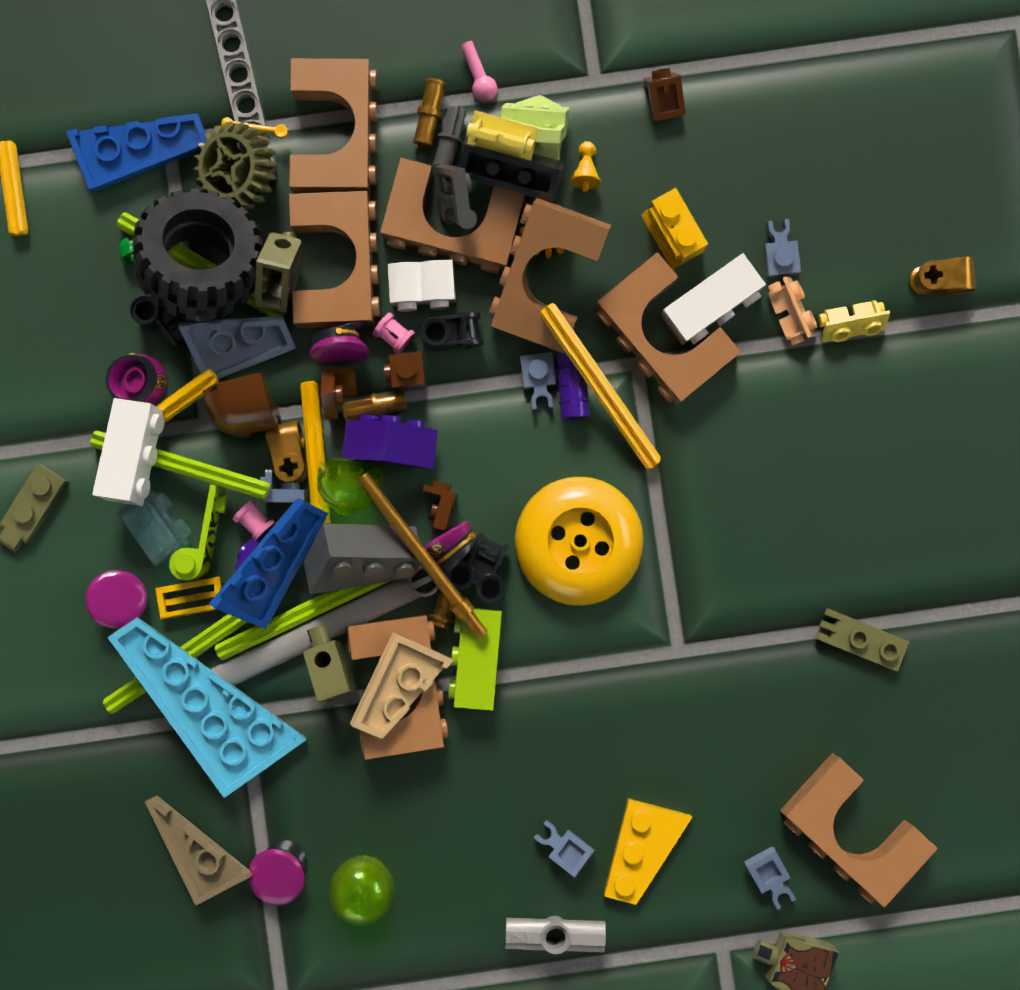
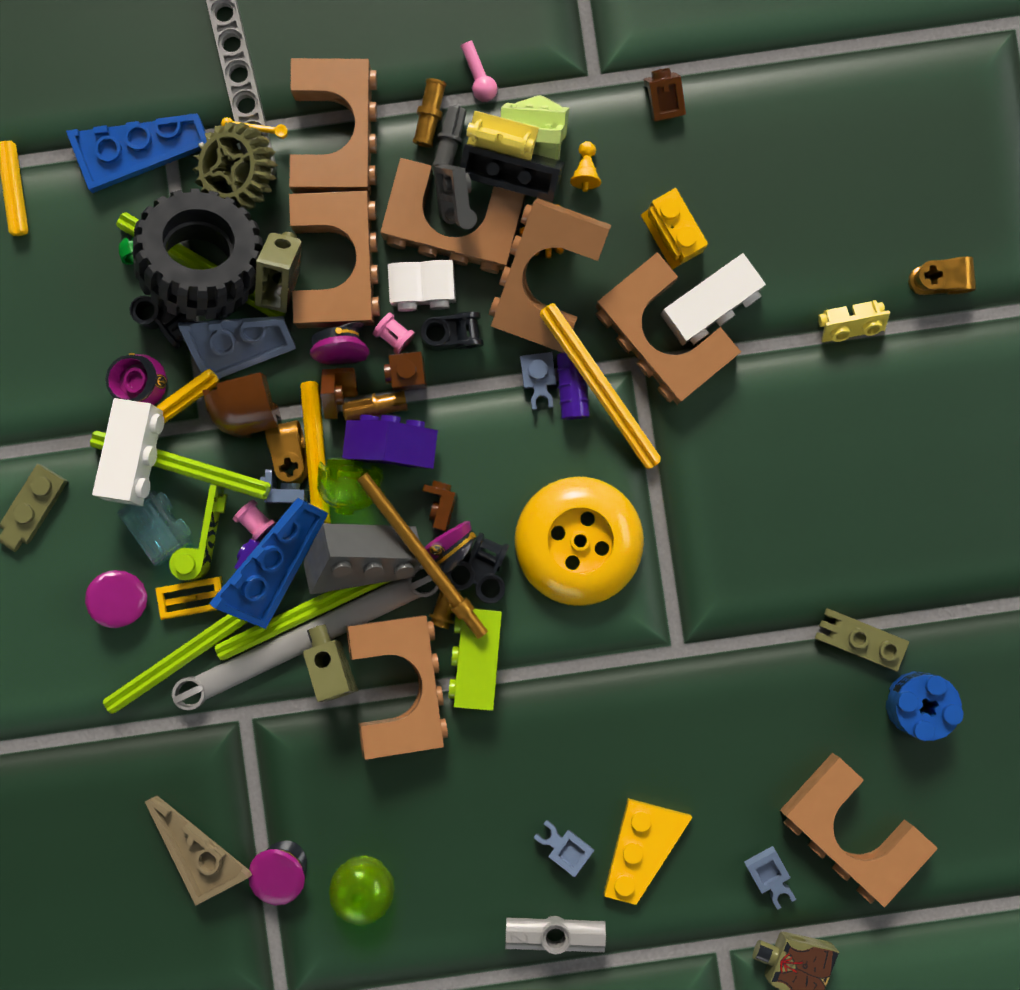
medium azure wing [108,617,306,798] -> none
tan wing [350,632,454,739] -> none
sand blue plate [763,219,801,278] -> none
light nougat hinge [767,277,817,346] -> none
none -> blue brick [886,671,964,741]

